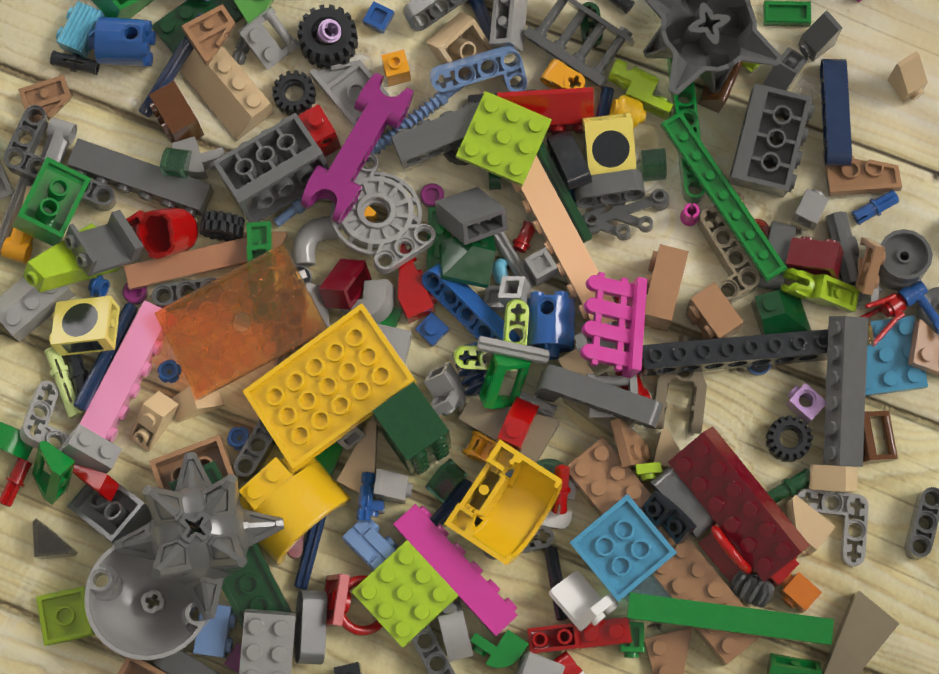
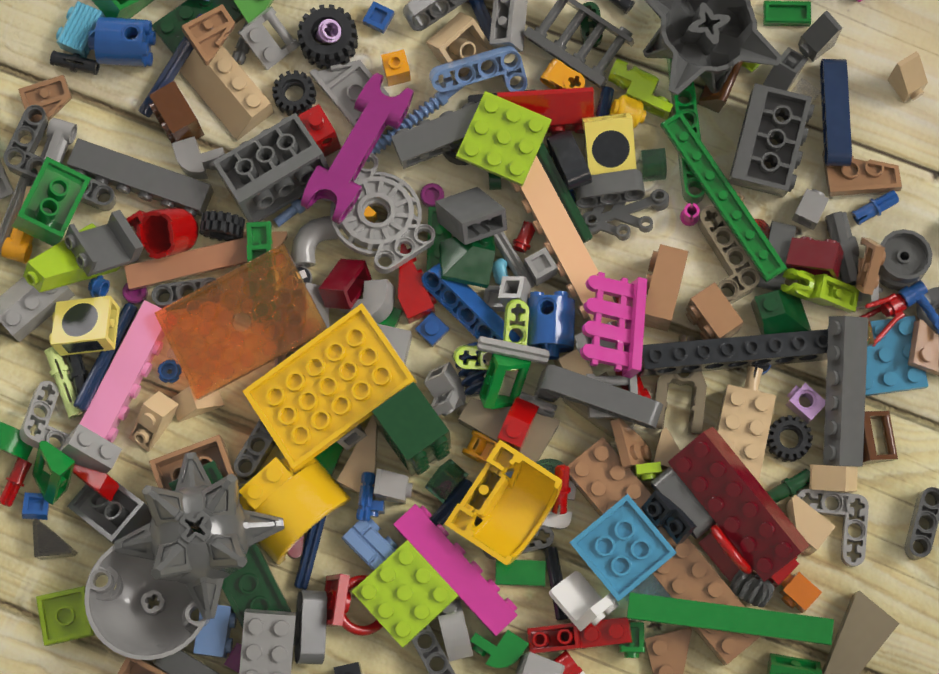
clear green brick [159,147,192,179] -> none
blue plate [227,427,250,451] -> none
none -> blue plate [22,492,49,520]
none -> green tile [495,559,546,587]
none -> tan brick [716,366,776,482]

